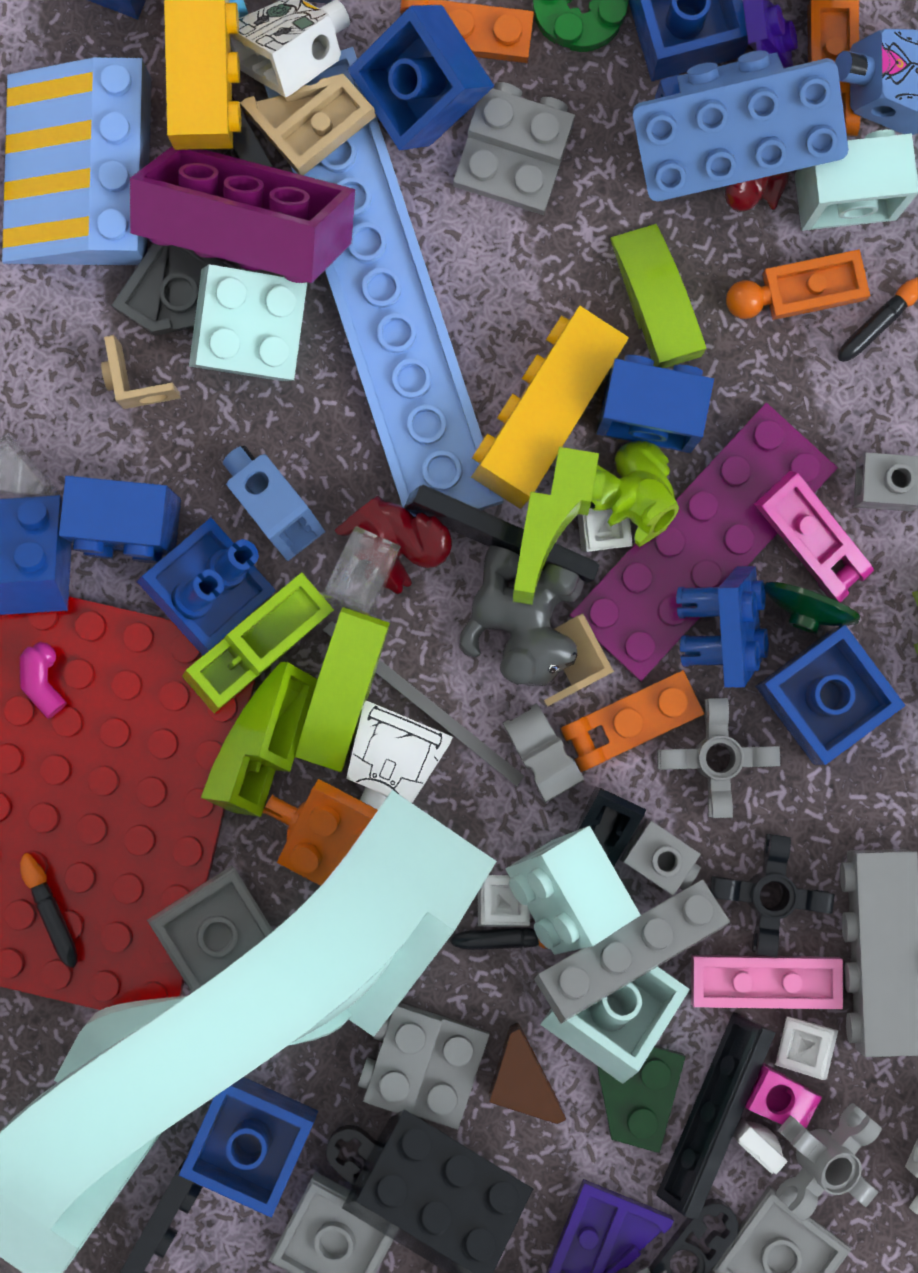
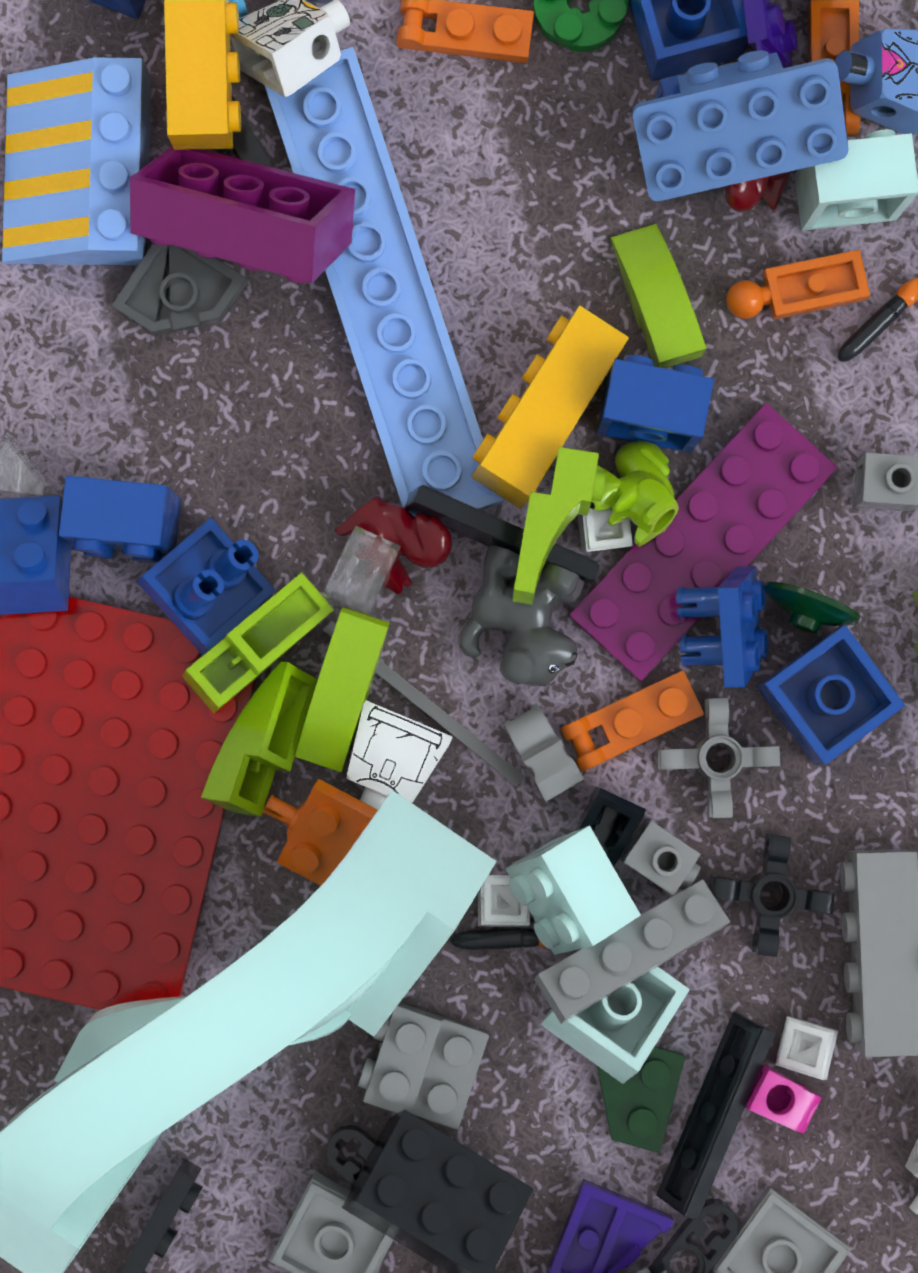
dark pink arm [20,642,67,719] -> none
black piece [20,853,78,968] -> none
tan bracket [101,335,181,409] -> none
light grey tile [147,865,273,993] -> none
blue brick [179,1077,318,1218] -> none
light aqua brick [189,264,307,381] -> none
medium blue torso [223,446,326,561] -> none
tan wing [240,74,376,175] -> none
blue brick [347,5,494,151] -> none
light grey plate [453,82,575,215] -> none
reddish brown slope [489,1022,566,1124] -> none
tan bracket [544,614,614,707] -> none
bright pink plate [691,955,843,1009] -> none
white tile [733,1118,788,1174] -> none
plate [754,471,874,603] -> none
light grey pin [775,1103,882,1221] -> none

